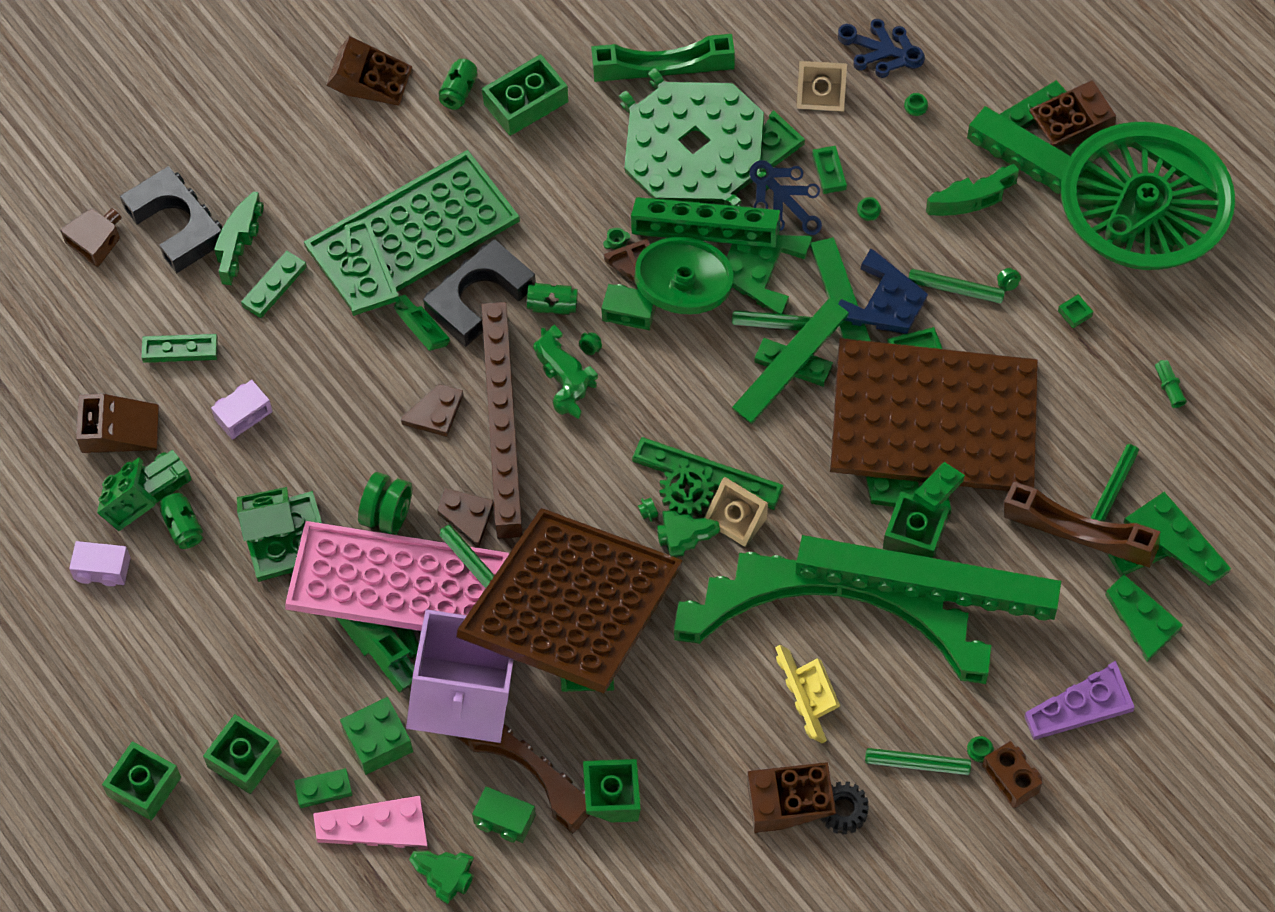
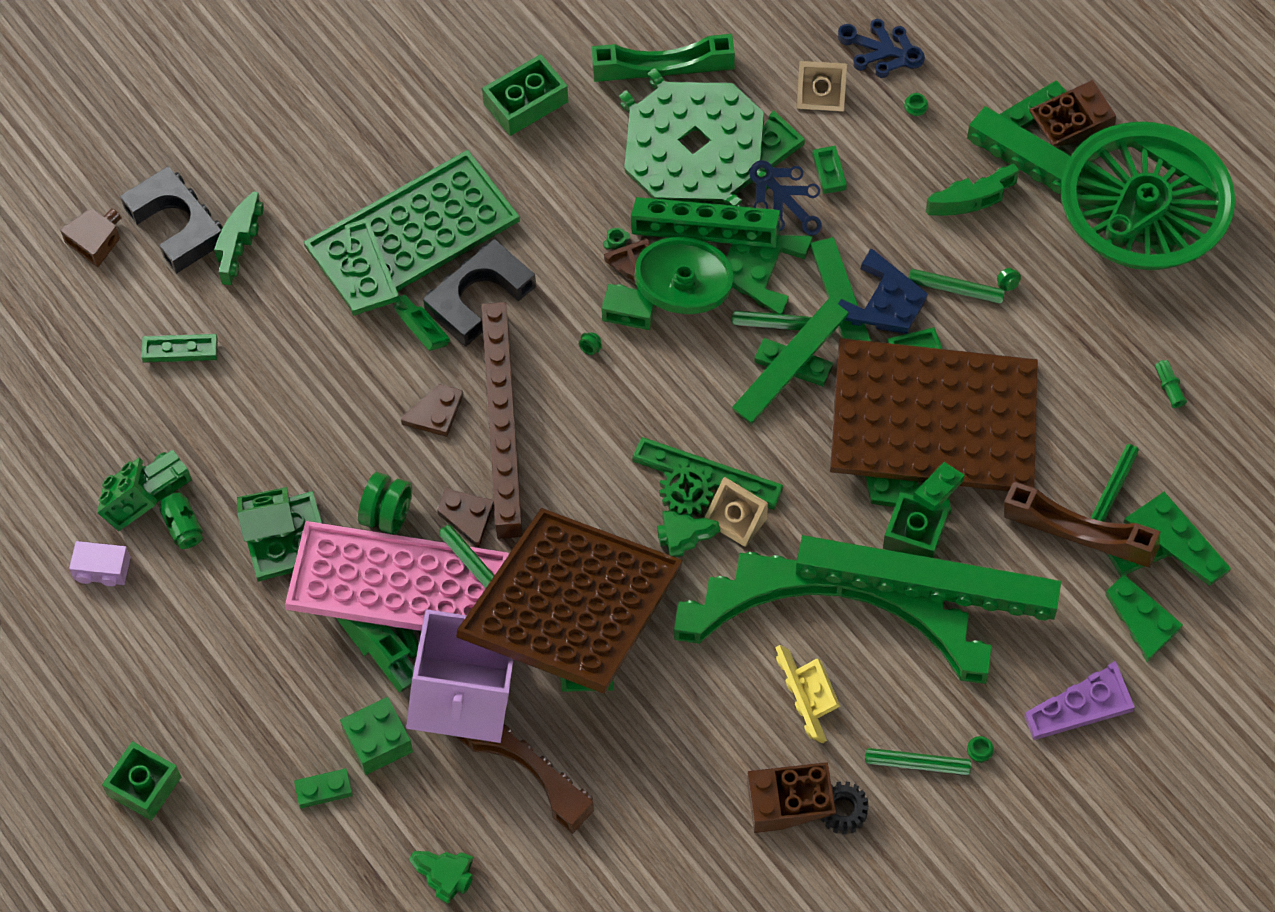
reddish brown slope [76,394,159,453] -> none
green brick [203,714,282,794] -> none
lavender brick [211,380,273,440] -> none
plate [241,250,307,318] -> none
bright pink wing [313,796,428,849] -> none
reddish brown slope [326,36,412,106] -> none
green piece [439,58,478,110] -> none
green brick [472,786,536,843] -> none
green piece [527,283,578,315] -> none
green animal [533,325,598,419] -> none
green slope [583,759,641,823] -> none
green plate [638,497,659,522] -> none
green plate [857,197,881,221] -> none
reddish brown brick [982,741,1042,809] -> none
green plate [1058,294,1094,328] -> none

